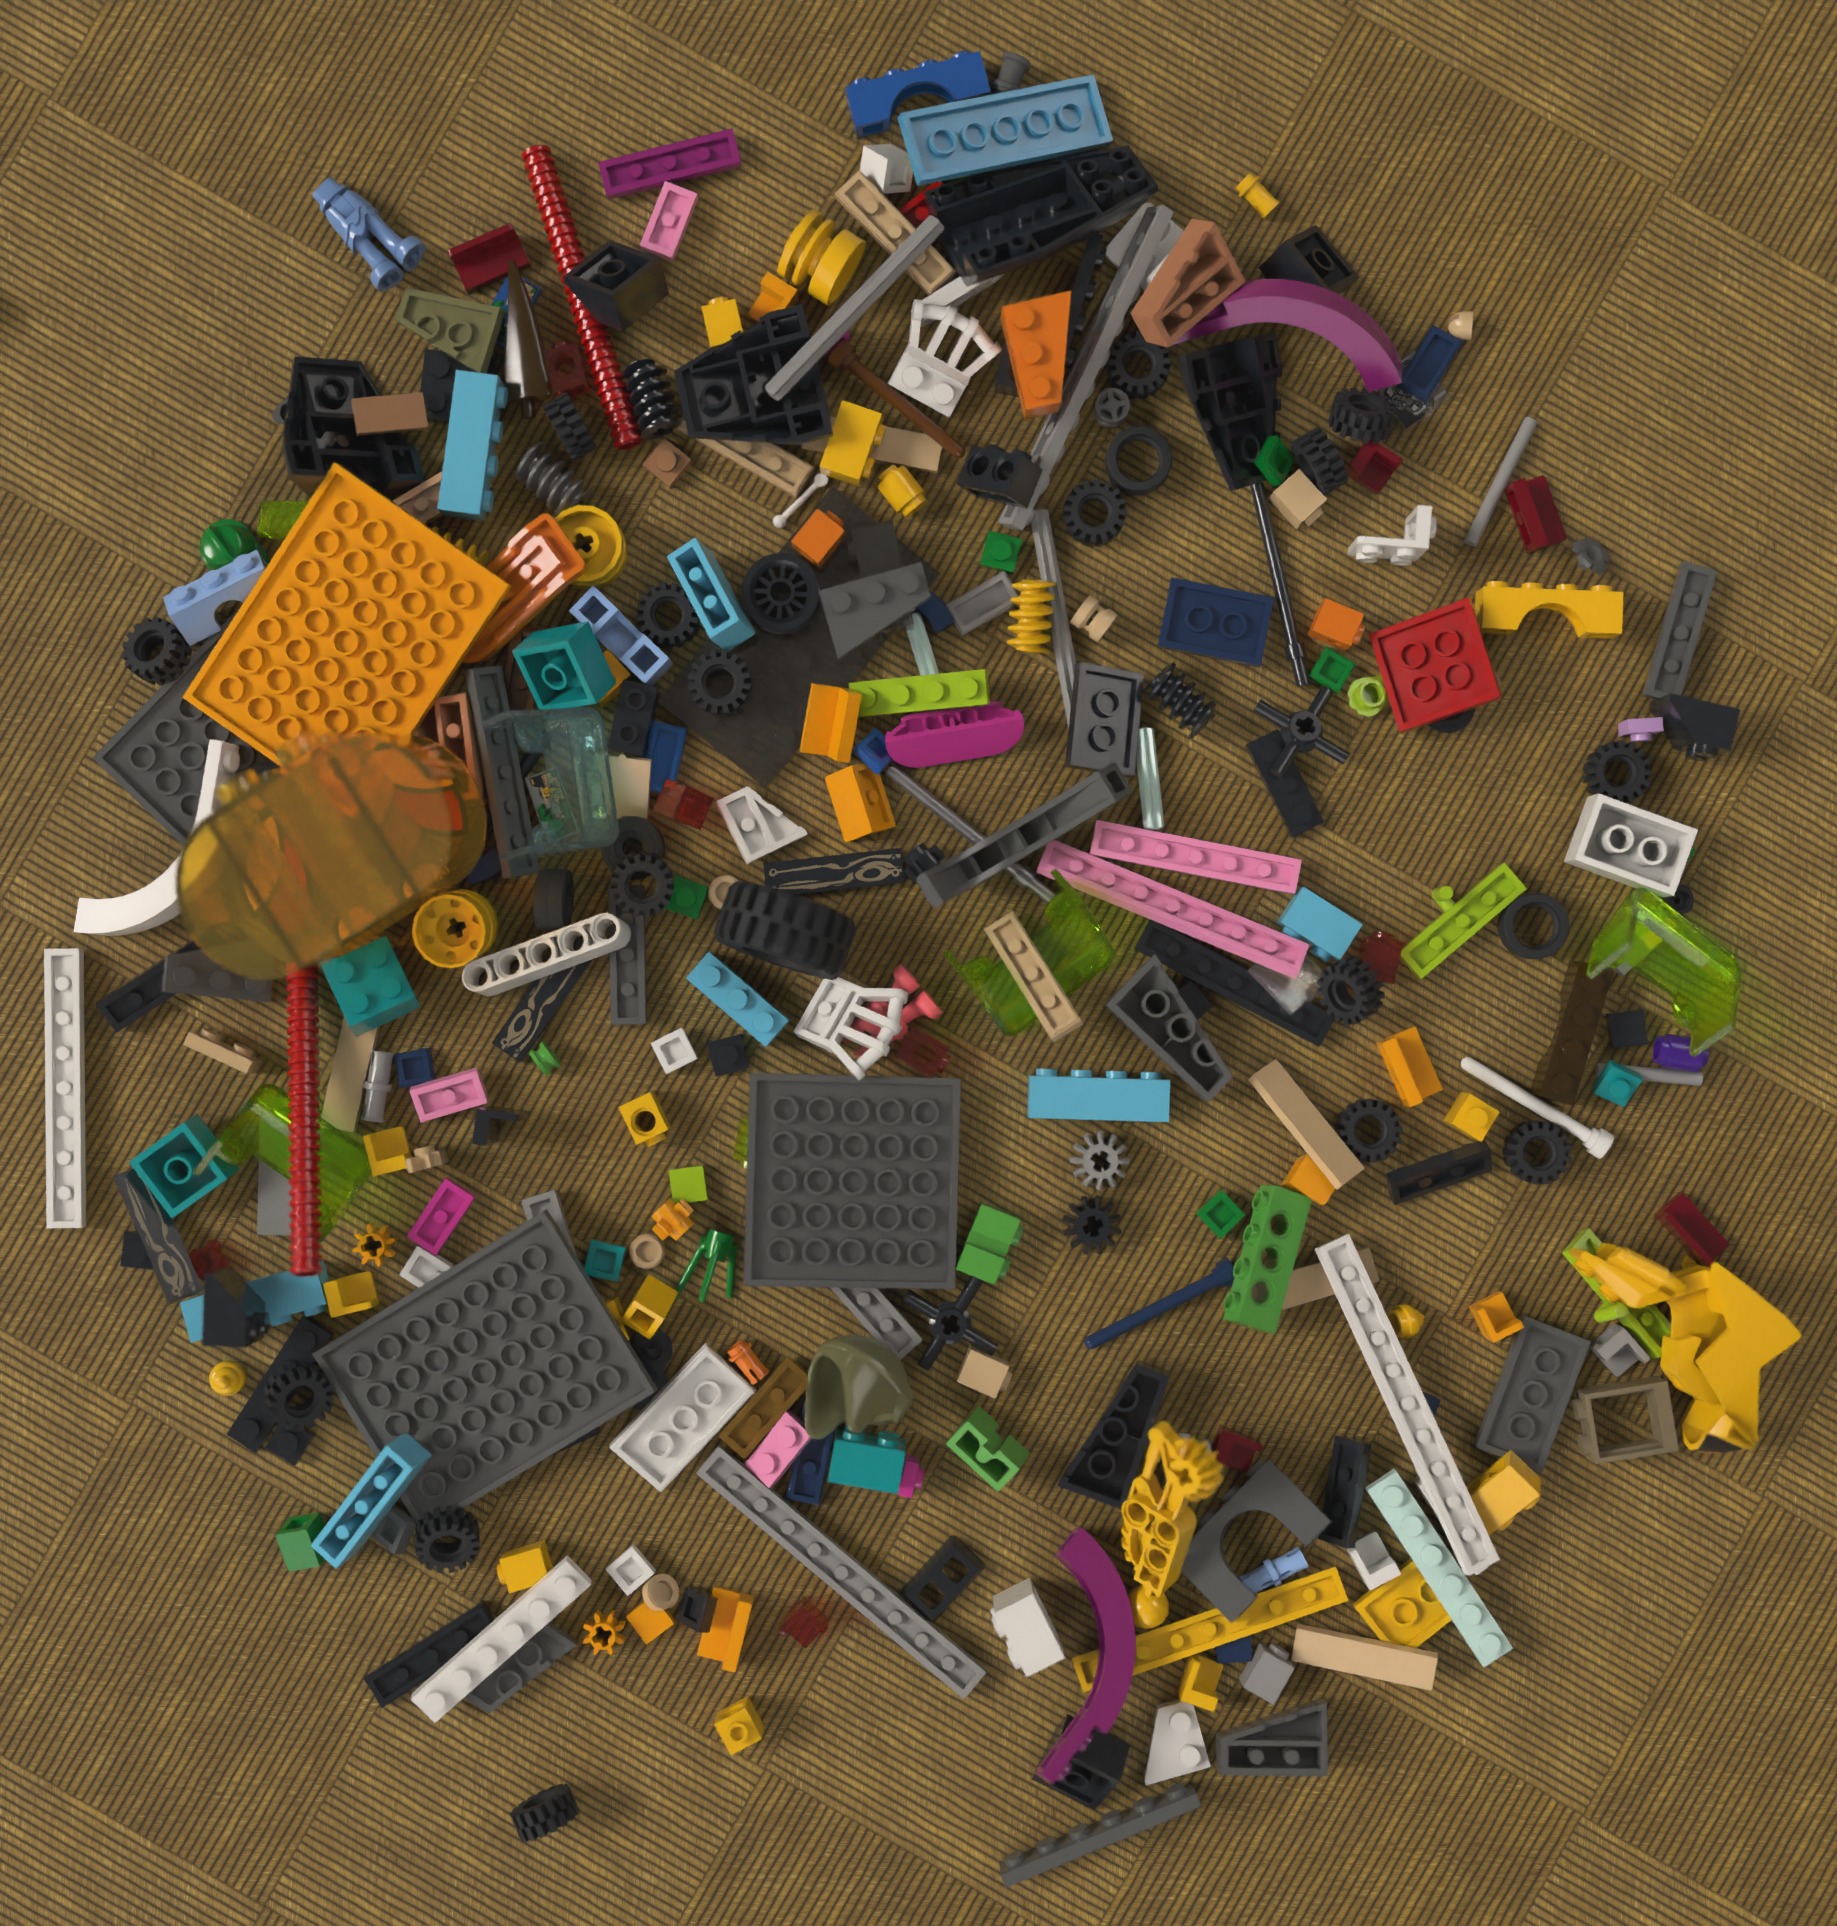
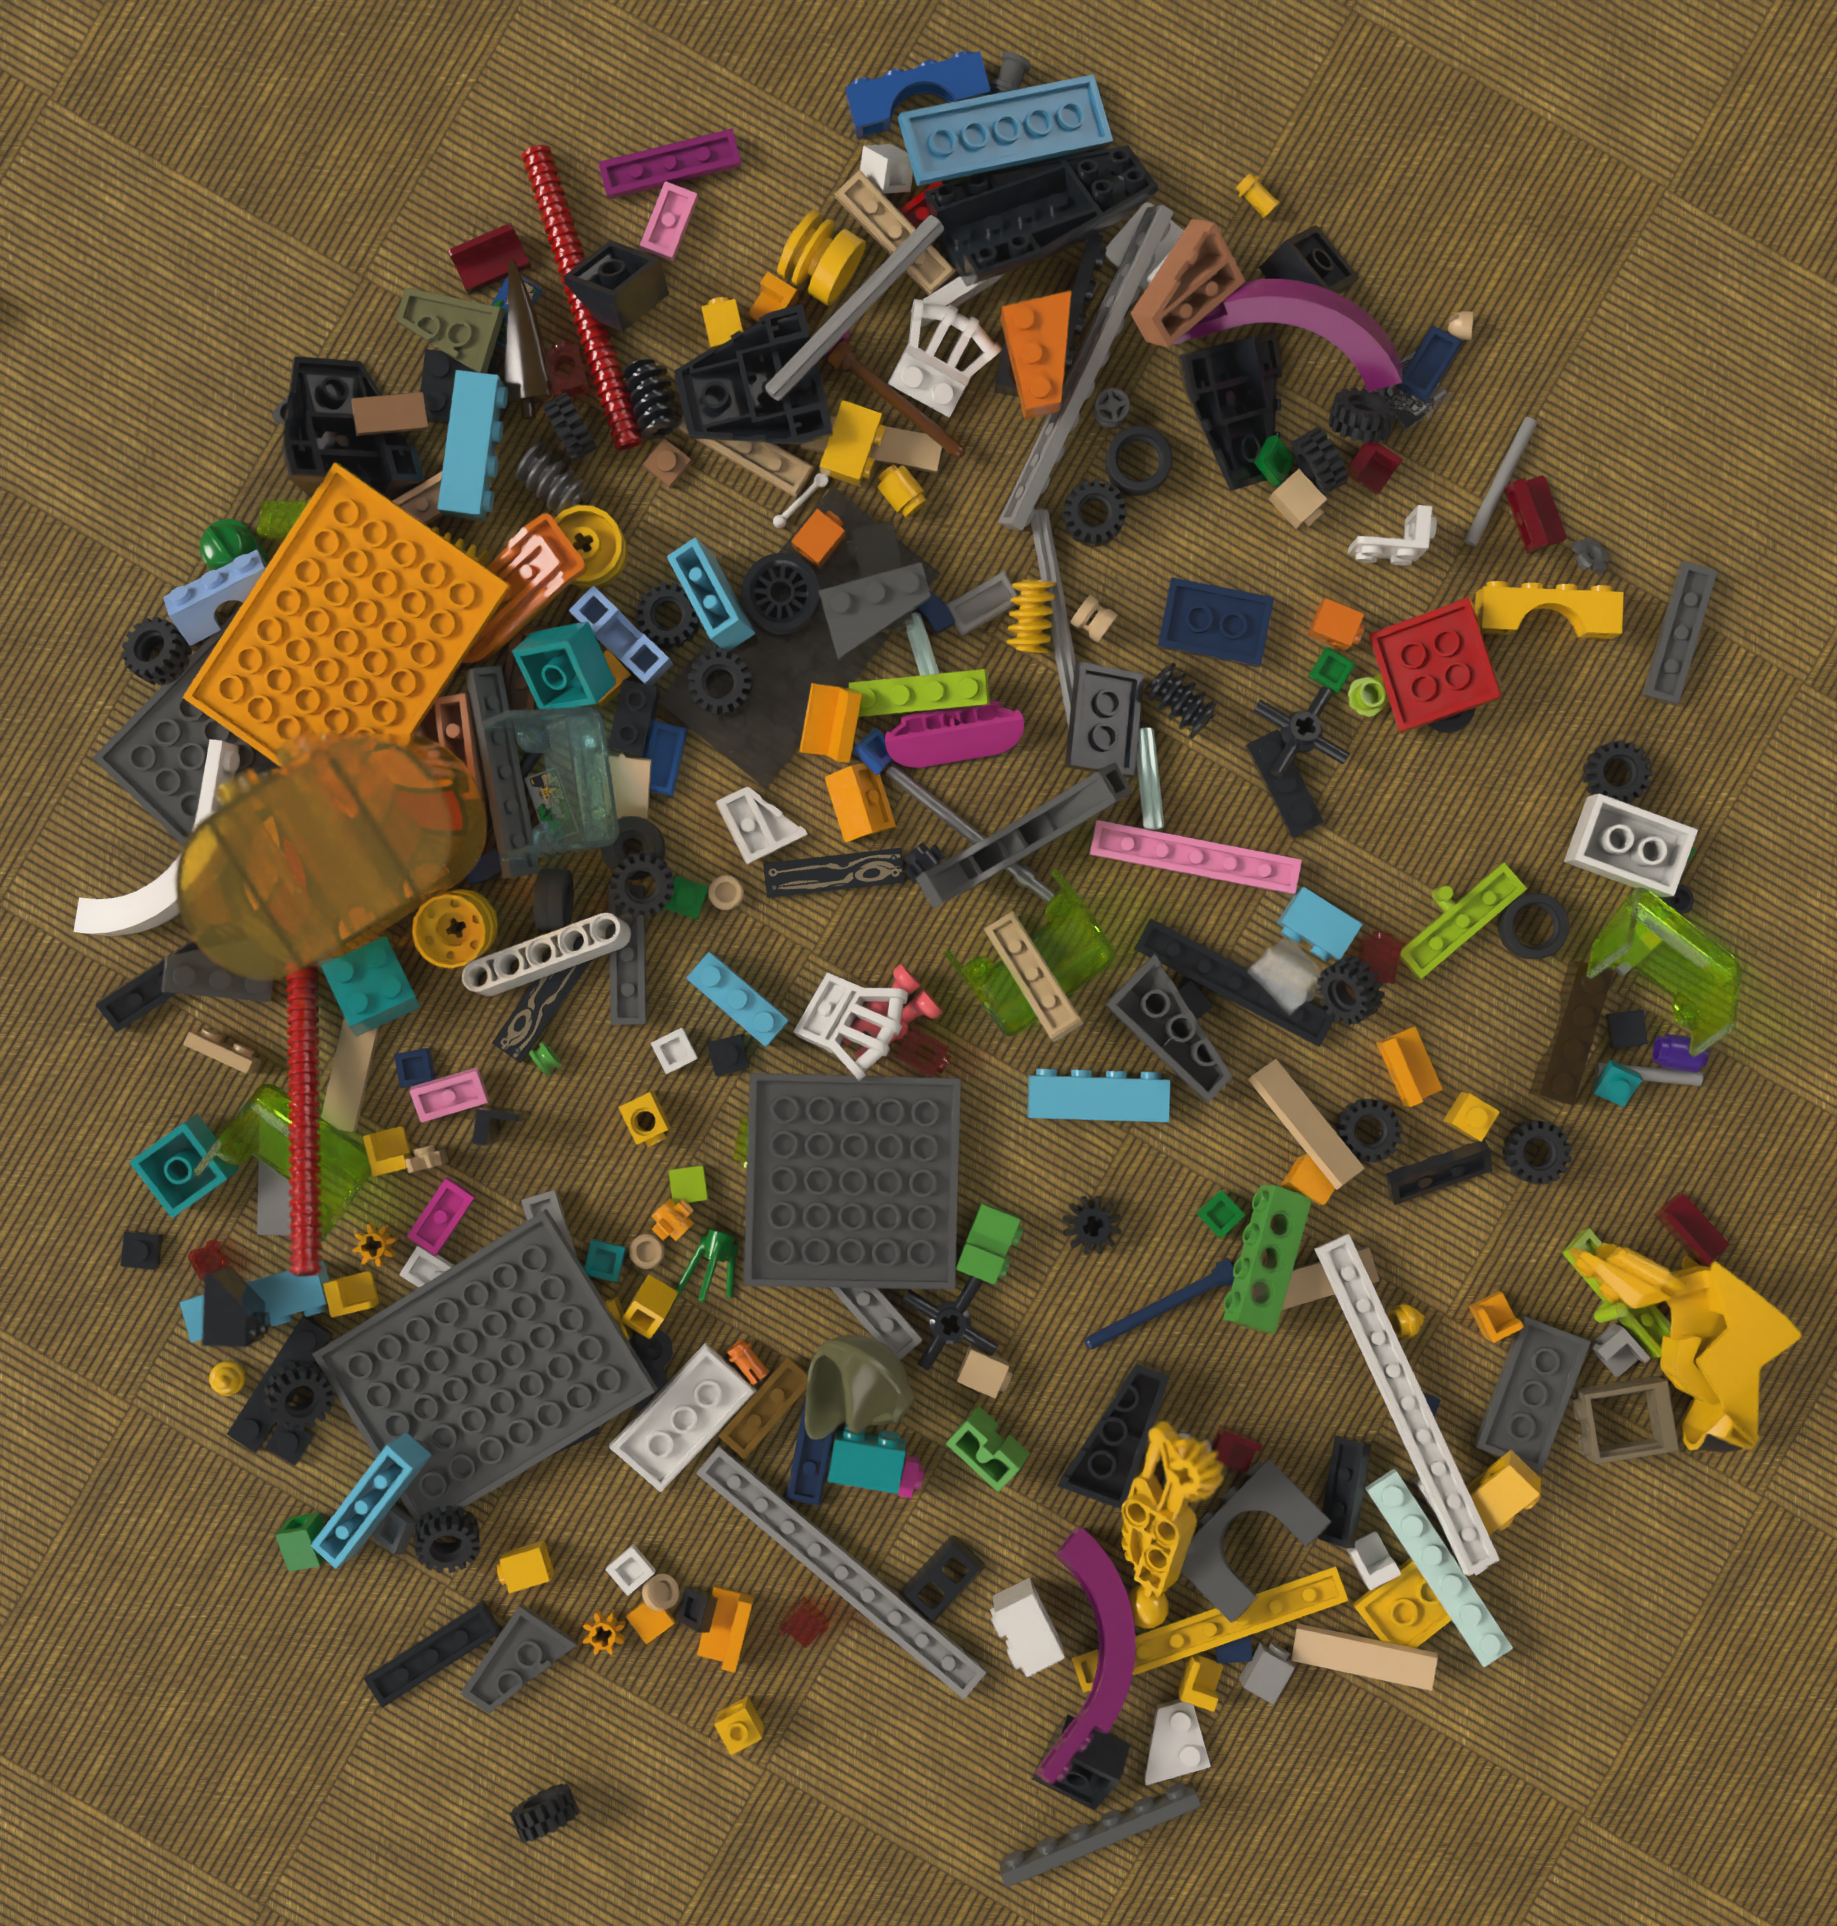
white plate [44,948,86,1228] -> none
tile [114,1168,203,1305] -> none
medium blue piece [312,177,426,292] -> none
light grey pin [361,1050,394,1122] -> none
white plate [411,1555,592,1723] -> none
clear red brick [653,779,714,830] -> none
black tyre [714,881,856,980] -> none
bright pink plate [744,1410,812,1488] -> none
black brick [956,444,1043,509] -> none
green plate [980,530,1022,575] -> none
bright pink plate [1036,840,1310,979] -> none
light grey gear [1070,1130,1130,1191] -> none
black tyre [1106,331,1171,400] -> none
dark grey wedge [1216,1698,1328,1776] -> none
light blue pin [1240,1547,1309,1593] -> none
black bar [1250,482,1310,688] -> none
white piece [1461,1057,1614,1159] -> none
lavender plate [1618,717,1664,742] -> none
black slope [1649,693,1740,761] -> none

